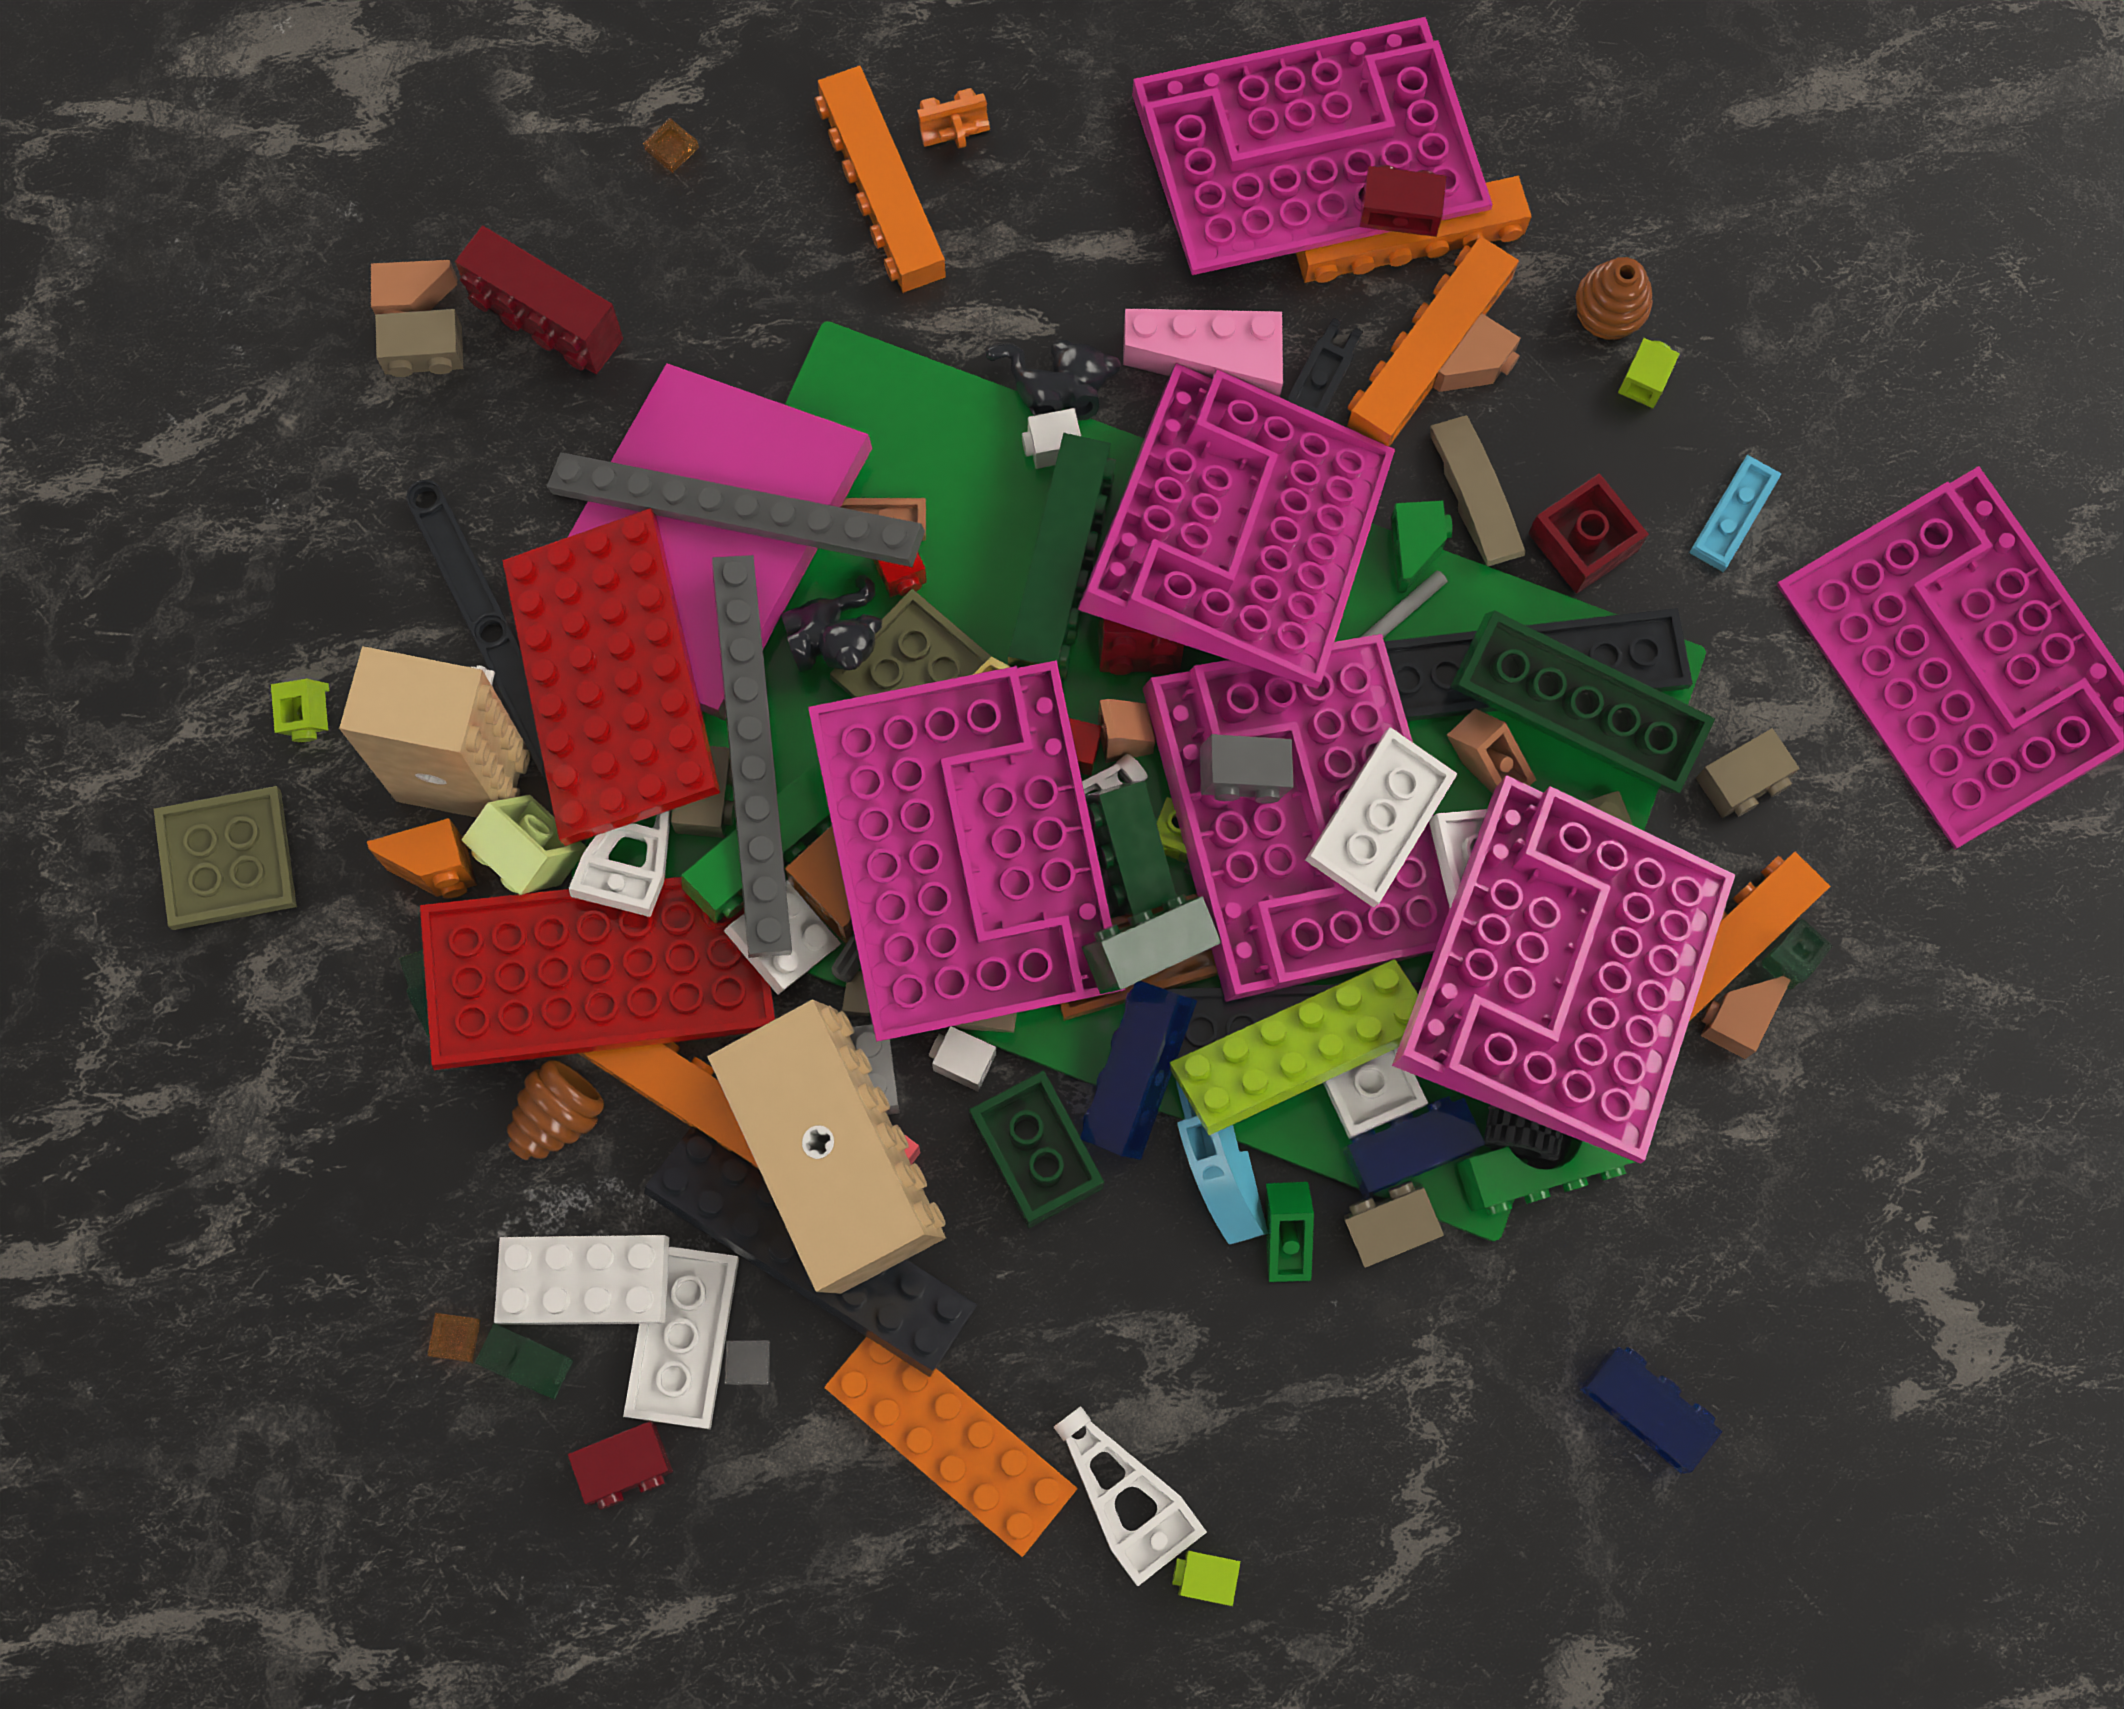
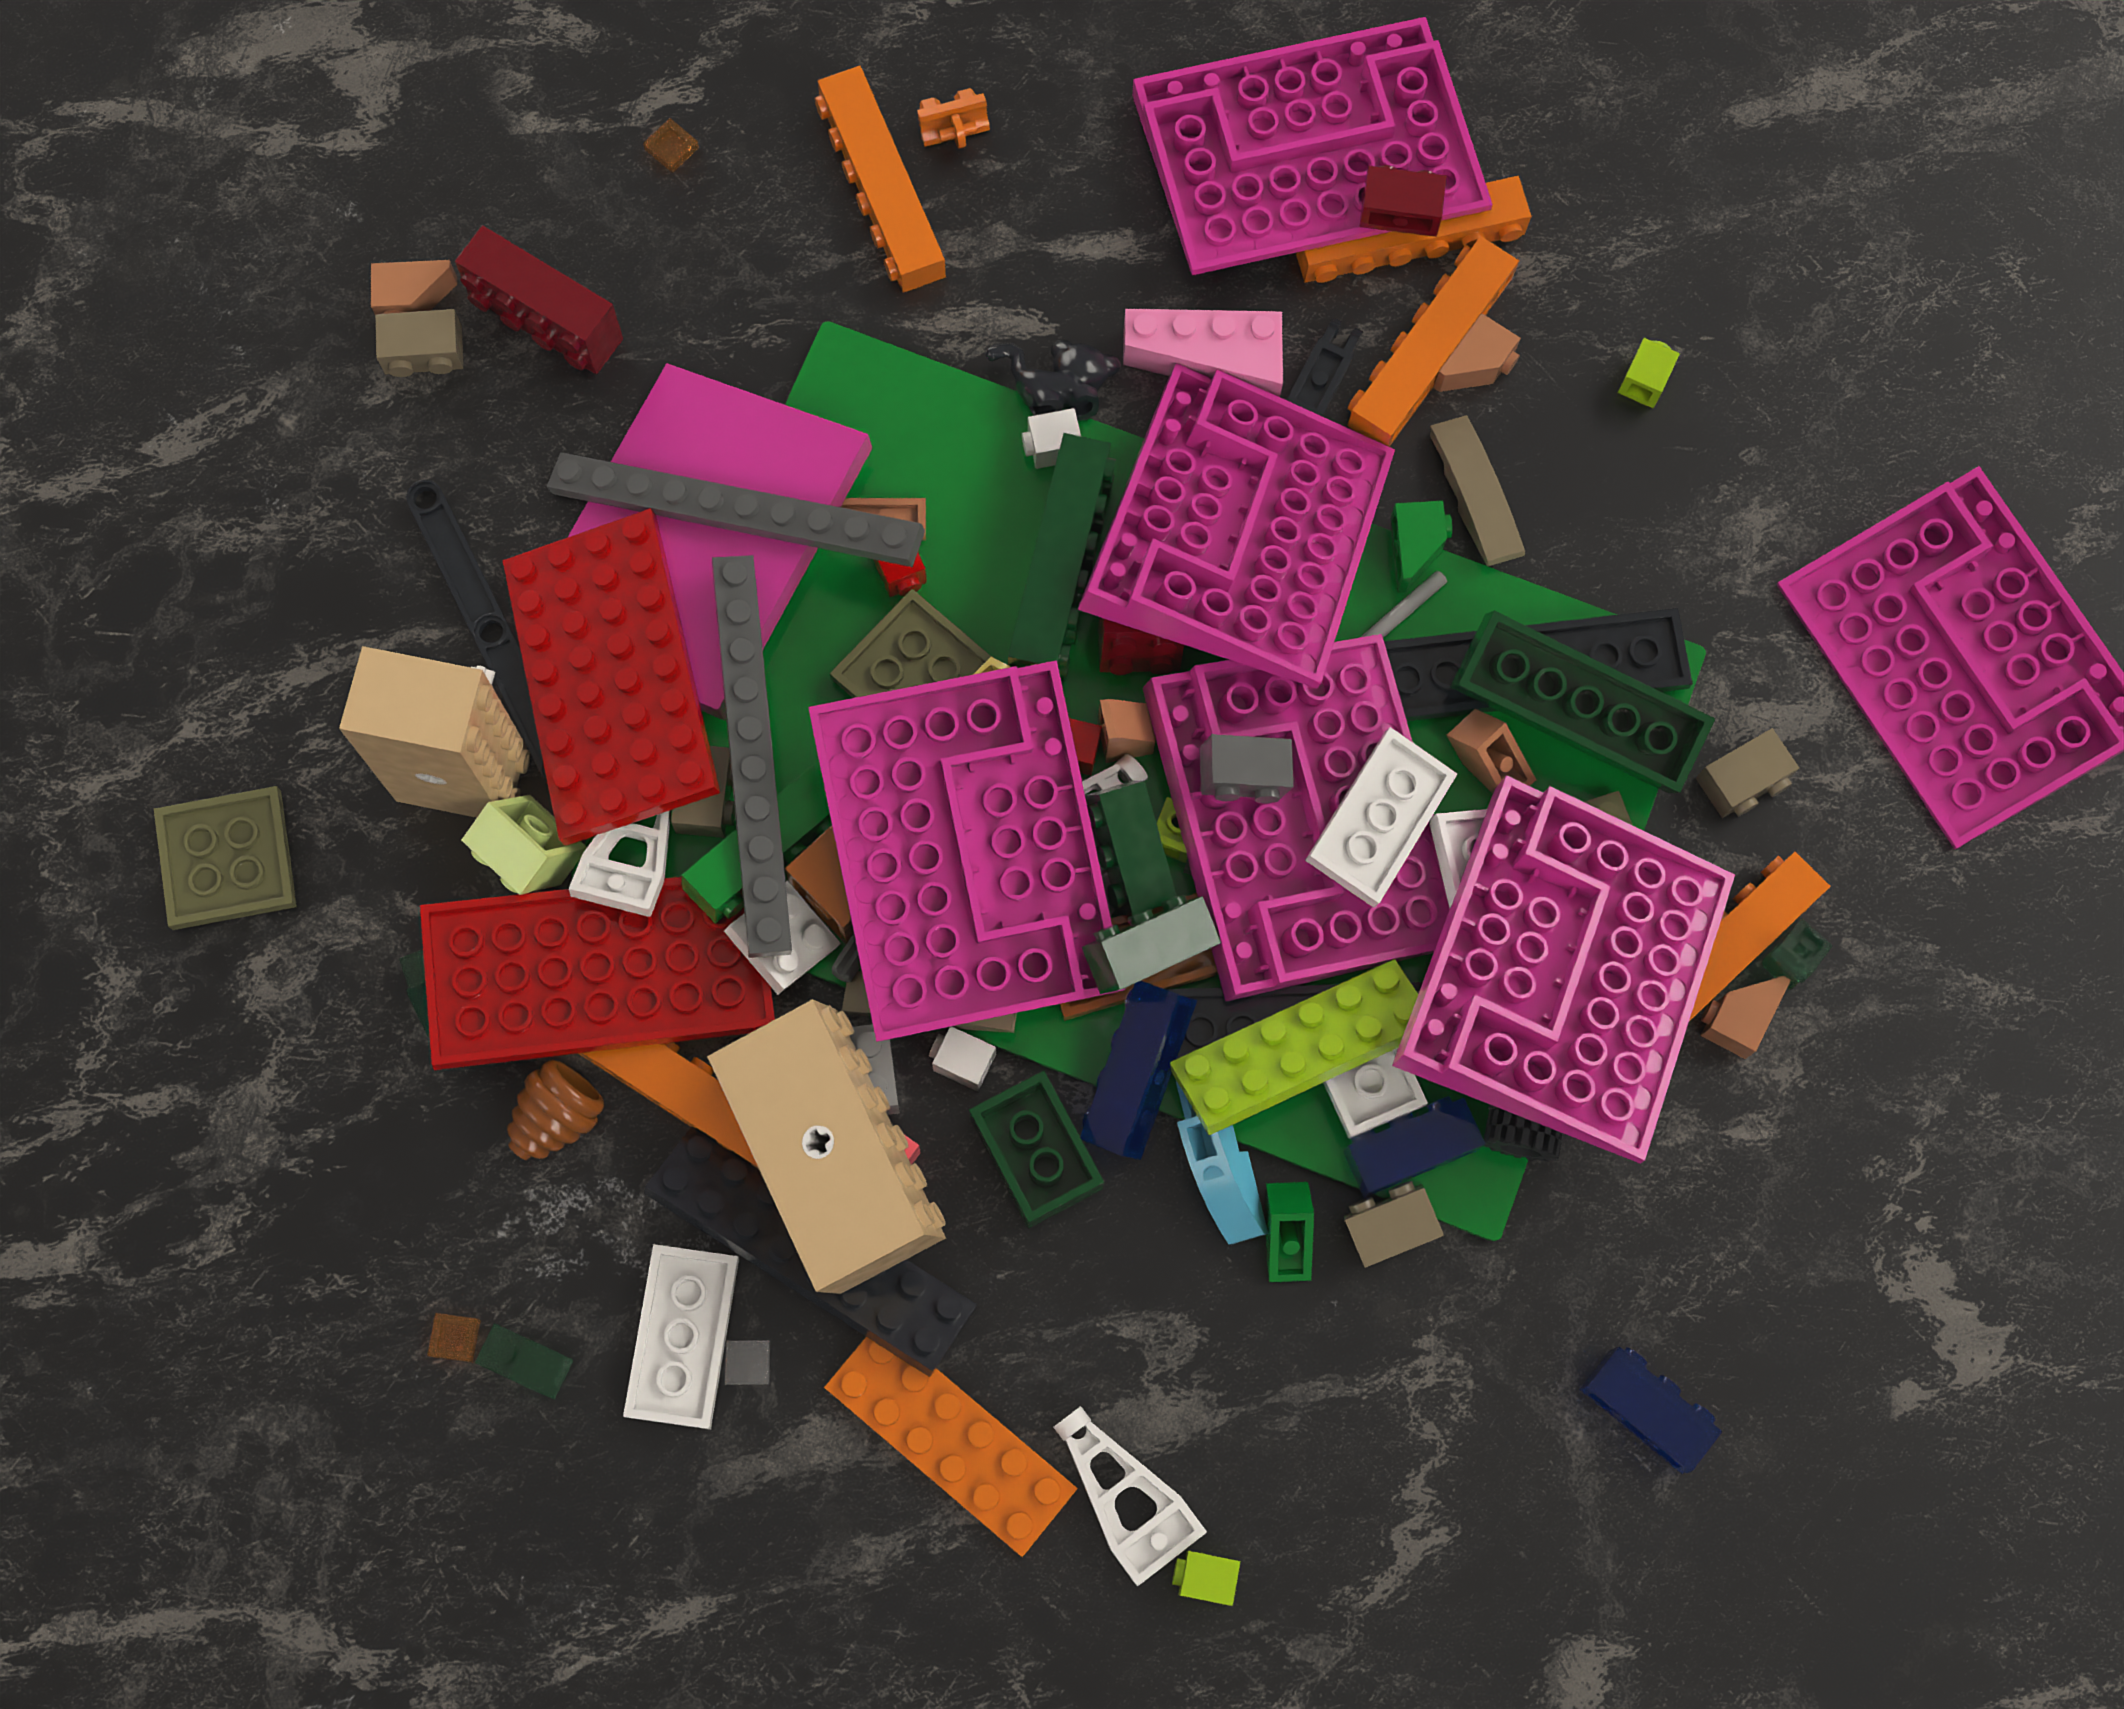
lime brick [271,678,329,742] -> none
orange slope [367,818,477,898] -> none
white plate [494,1235,669,1325] -> none
dark red brick [568,1421,673,1510] -> none
black animal [781,575,882,672] -> none
green arch [1456,1136,1635,1216] -> none
dark red brick [1528,473,1649,594] -> none
dark orange piece [1575,257,1653,340] -> none
medium azure tile [1689,455,1781,572] -> none

